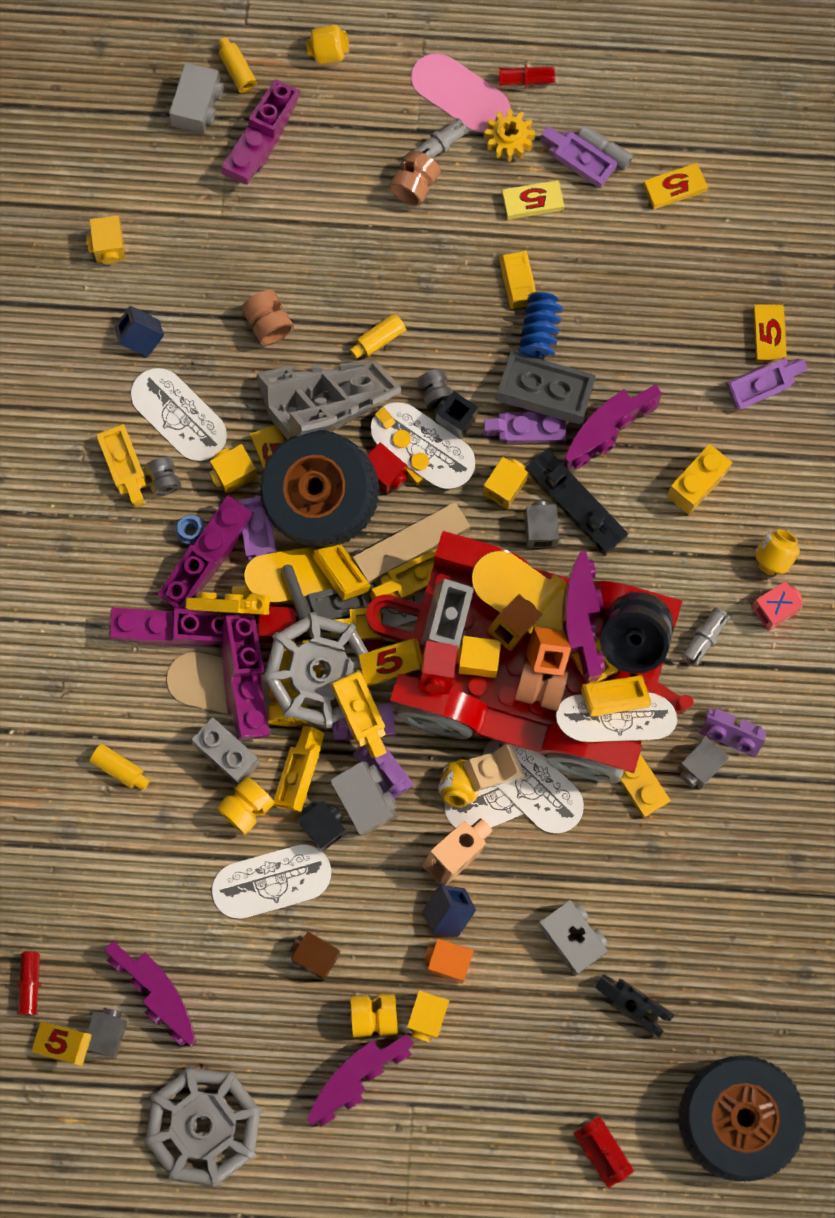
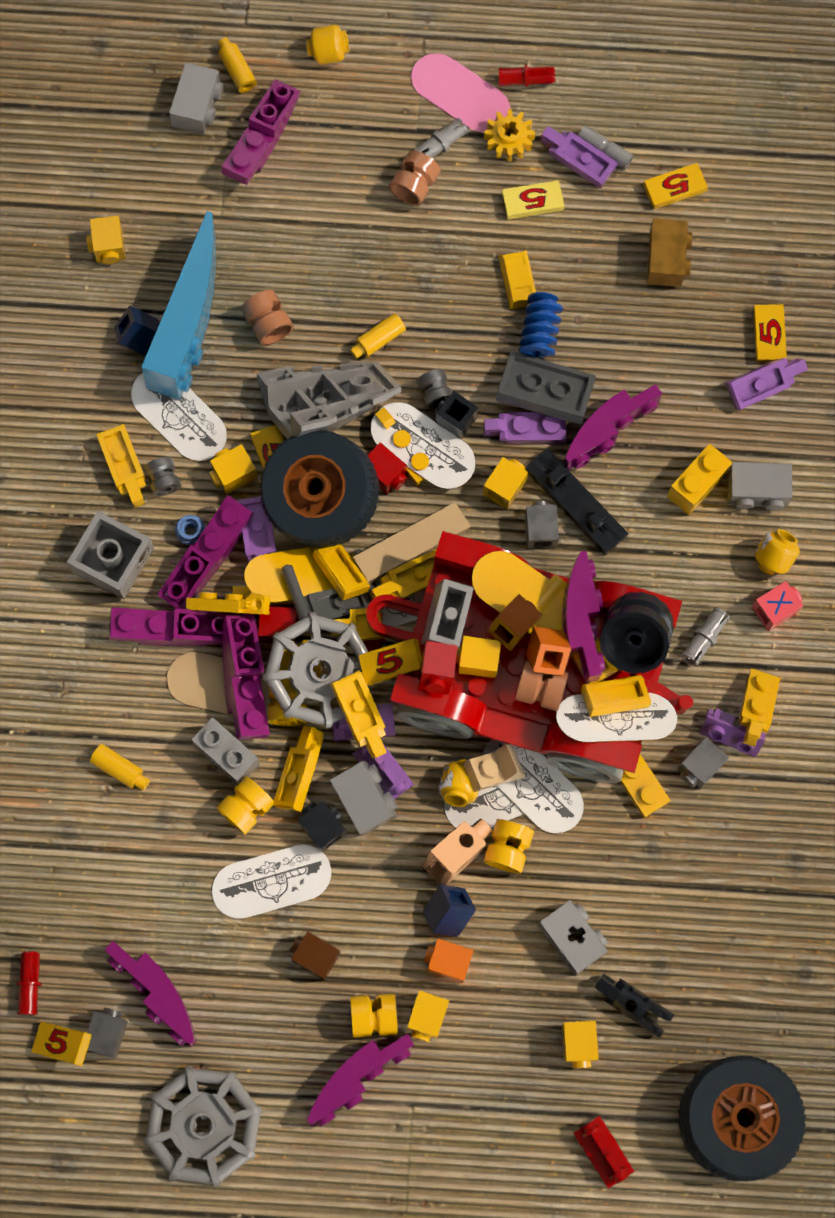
none -> light grey brick [67,511,154,599]
none -> dark azure slope [141,211,216,400]
none -> yellow wheel [483,819,534,874]
none -> yellow brick [561,1021,599,1069]
none -> pearl gold brick [646,218,692,287]
none -> light grey brick [728,462,792,511]
none -> yellow hinge [738,669,780,747]

